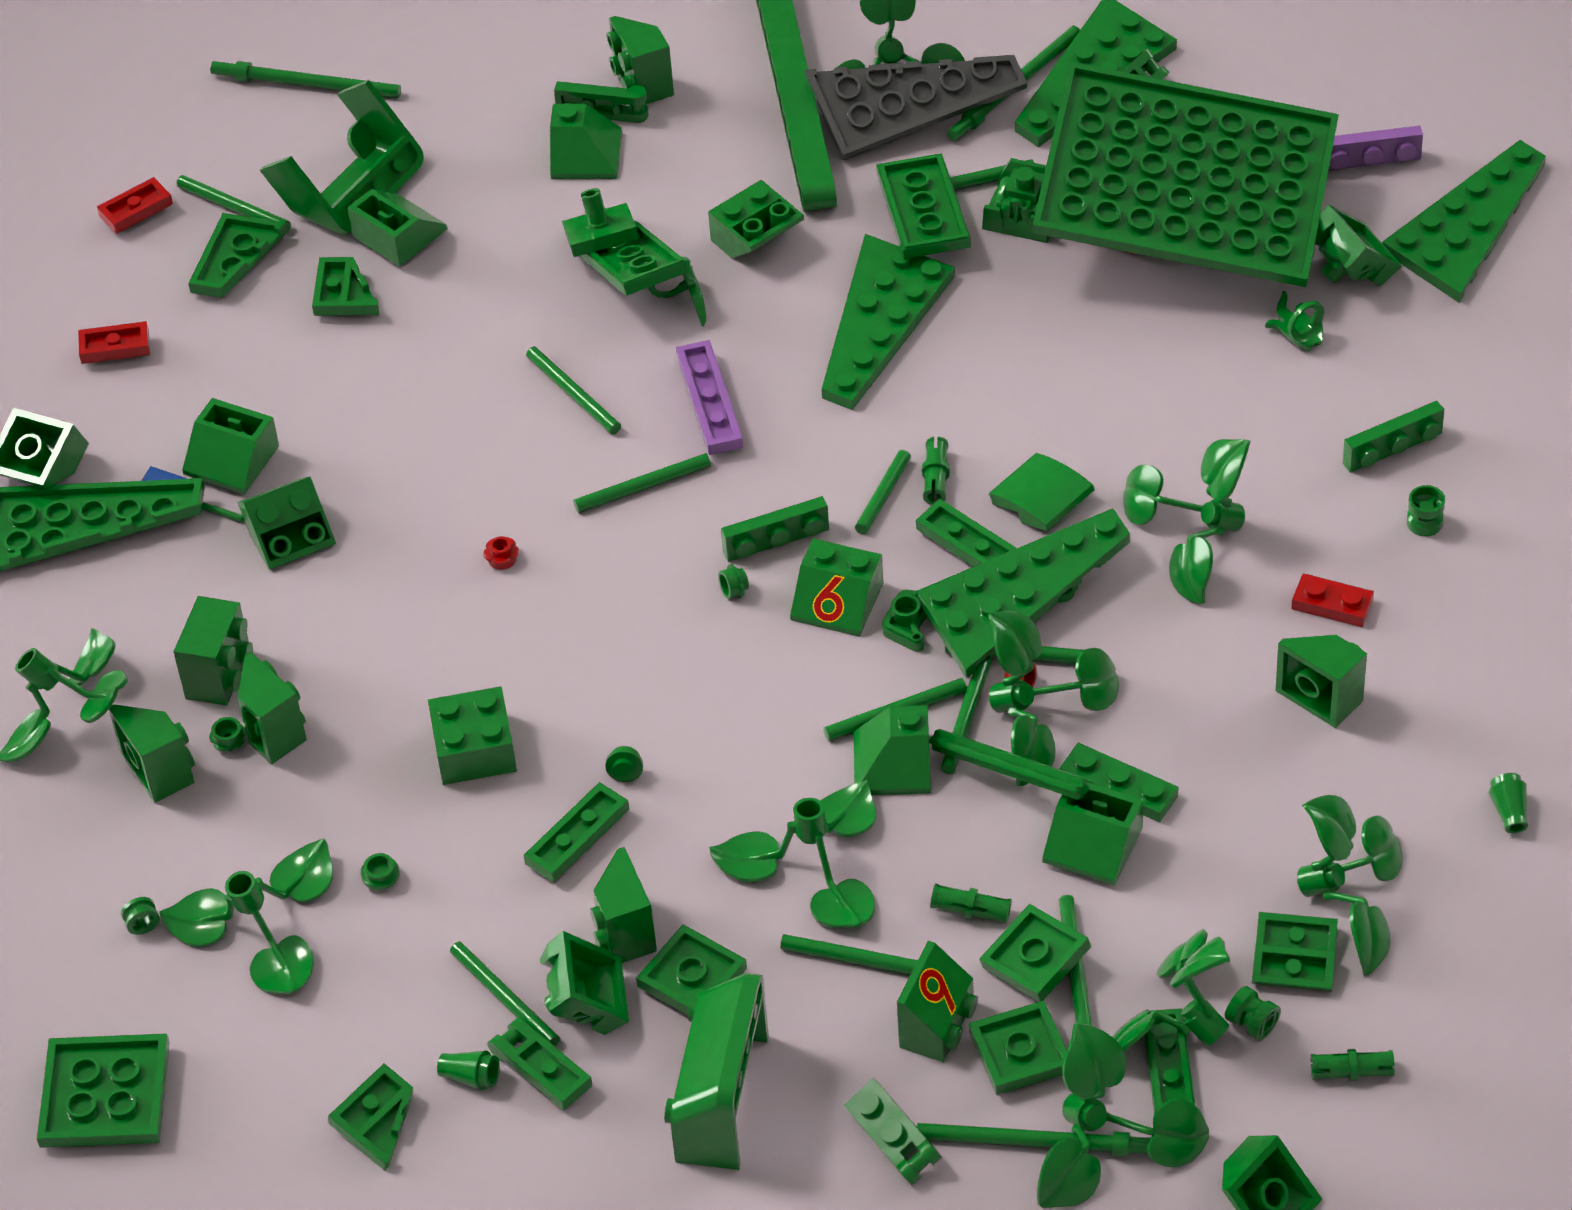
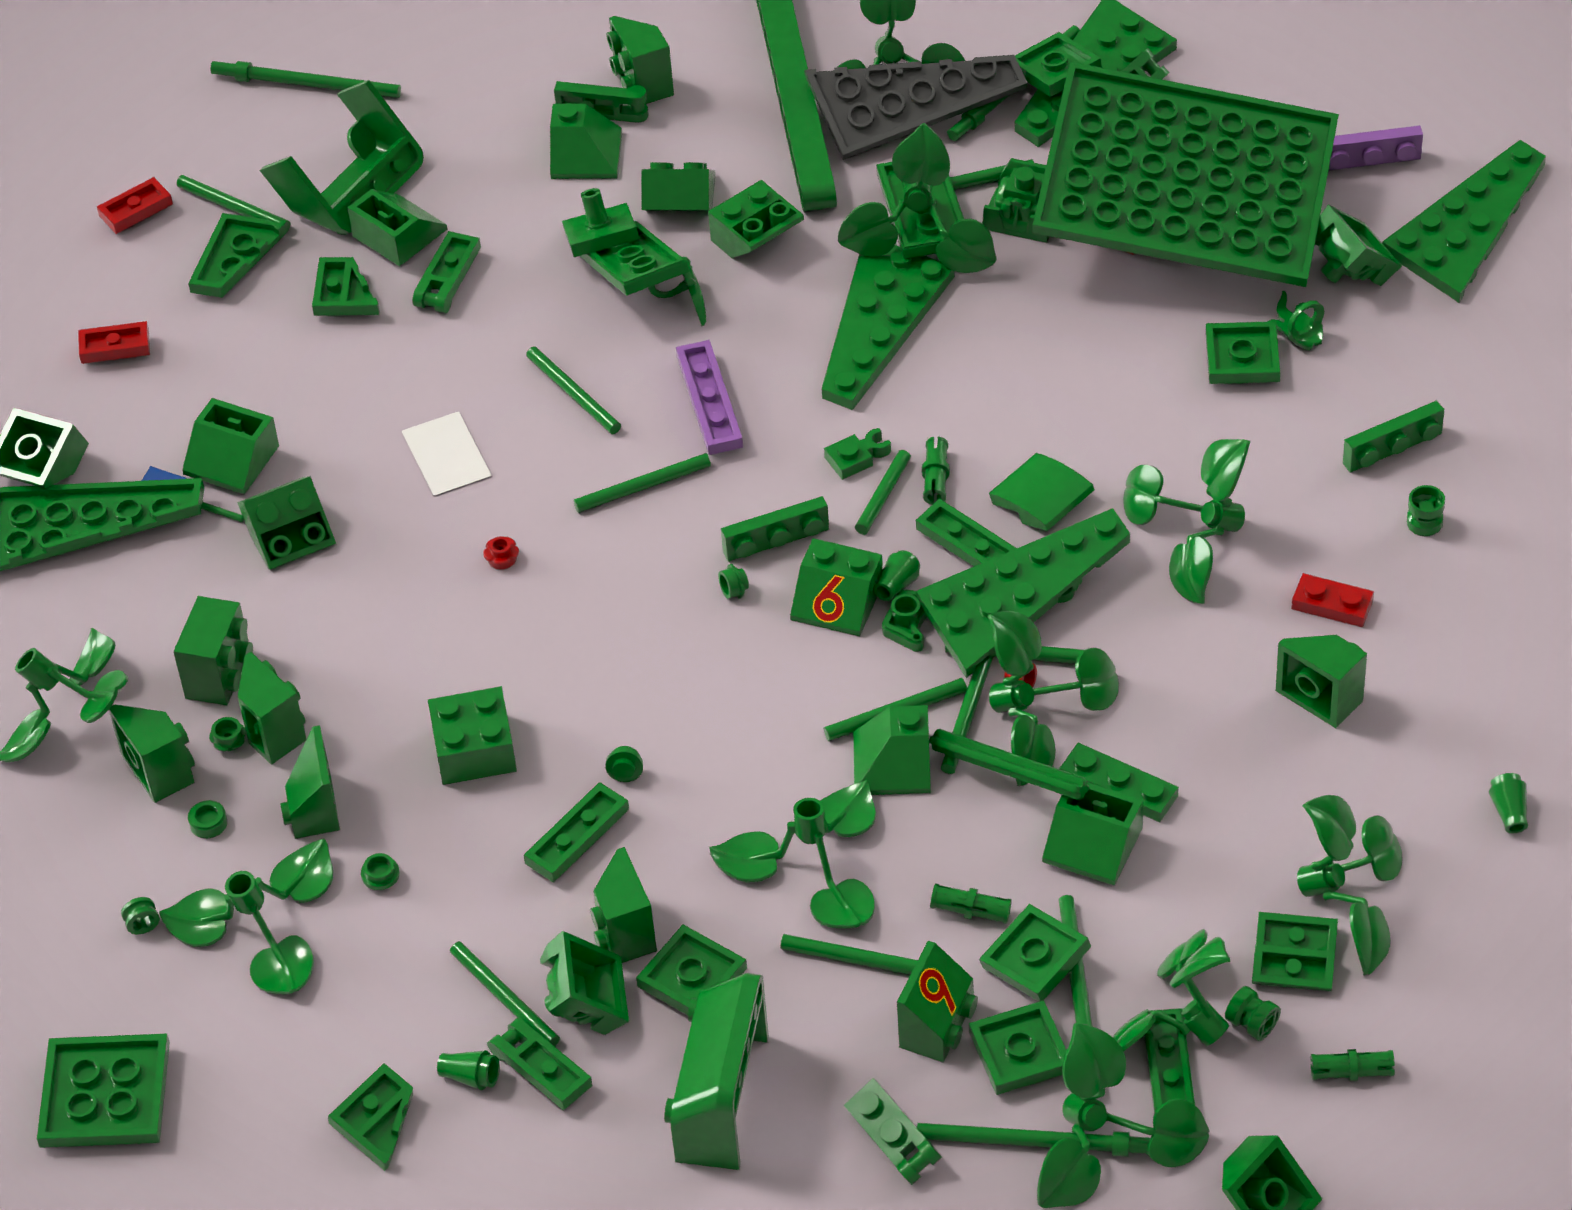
none -> green tile [188,800,228,839]
none -> green slope [280,725,340,839]
none -> white sticker [402,412,491,496]
none -> green plate [412,231,481,313]
none -> green slope [641,162,715,210]
none -> green plate [824,428,891,480]
none -> green plant [838,123,997,273]
none -> green cone [874,550,920,601]
none -> green plate [1015,32,1102,97]
none -> green plate [1205,321,1280,384]

